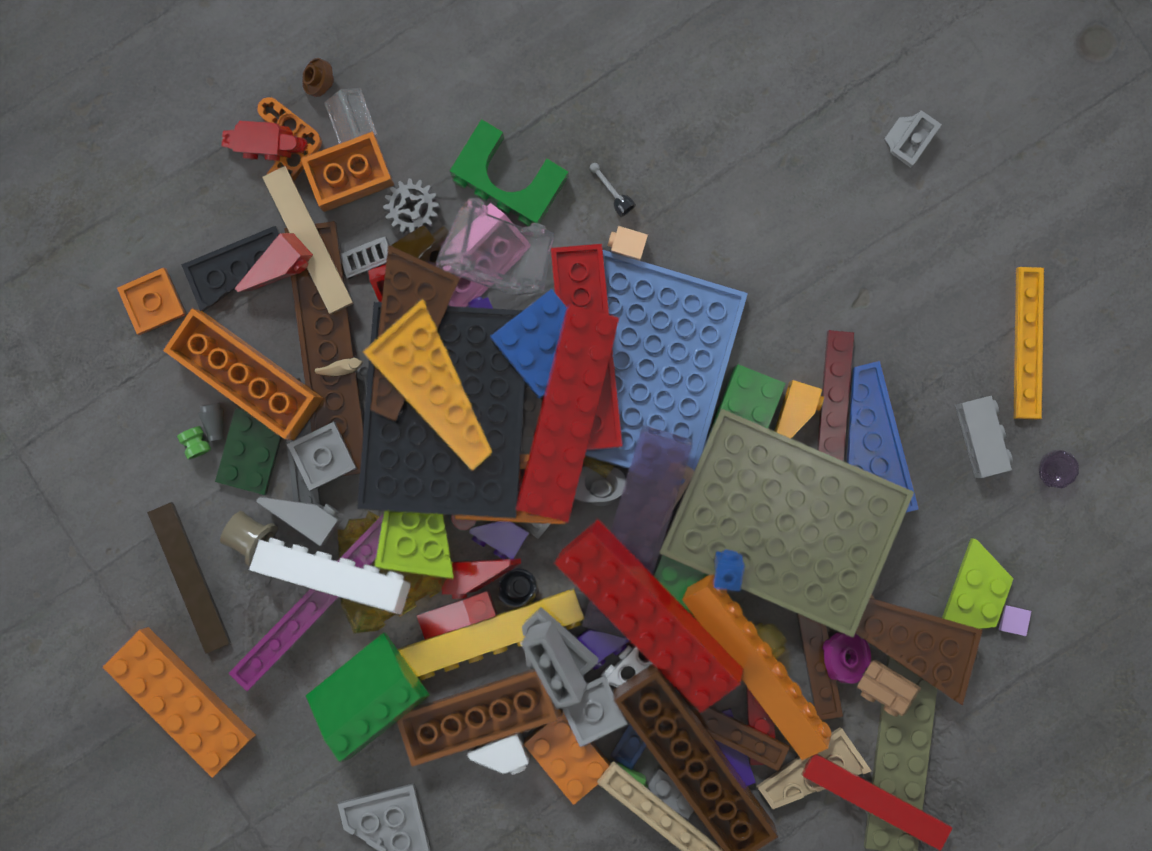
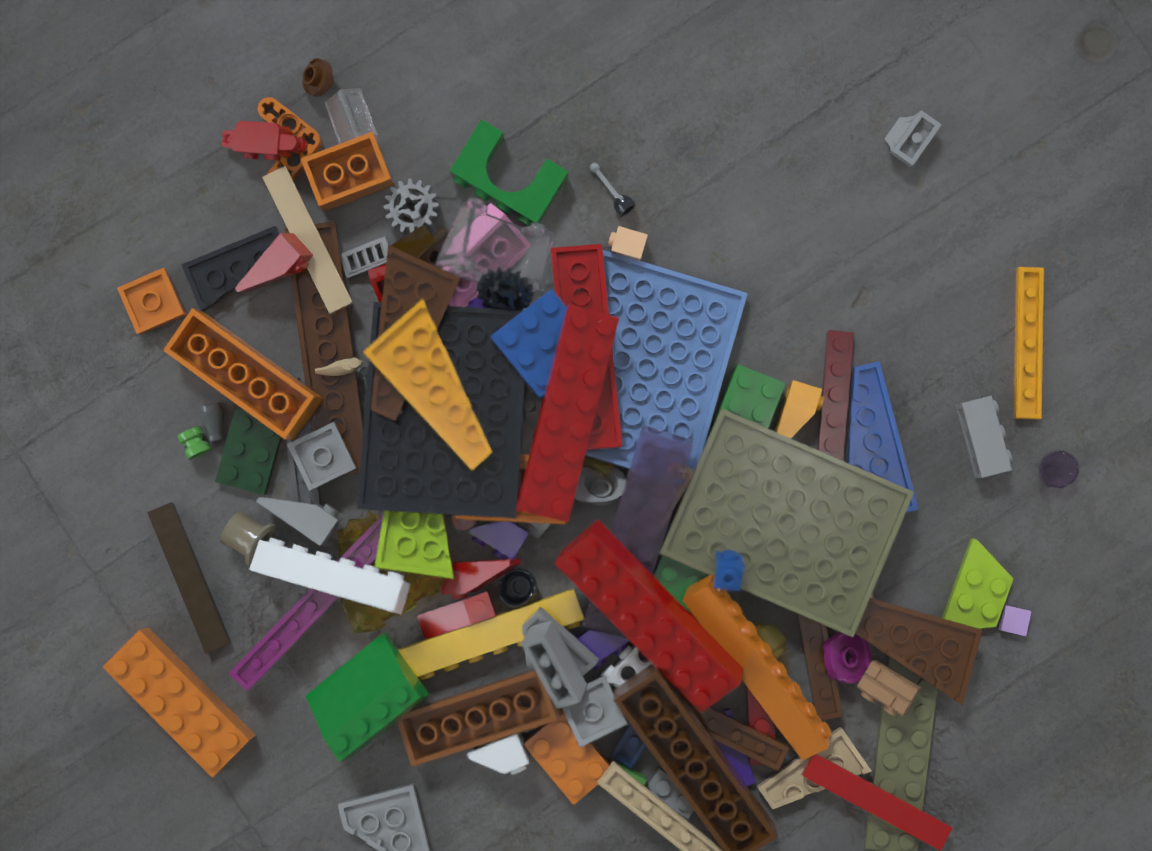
none -> black gear [476,267,534,311]

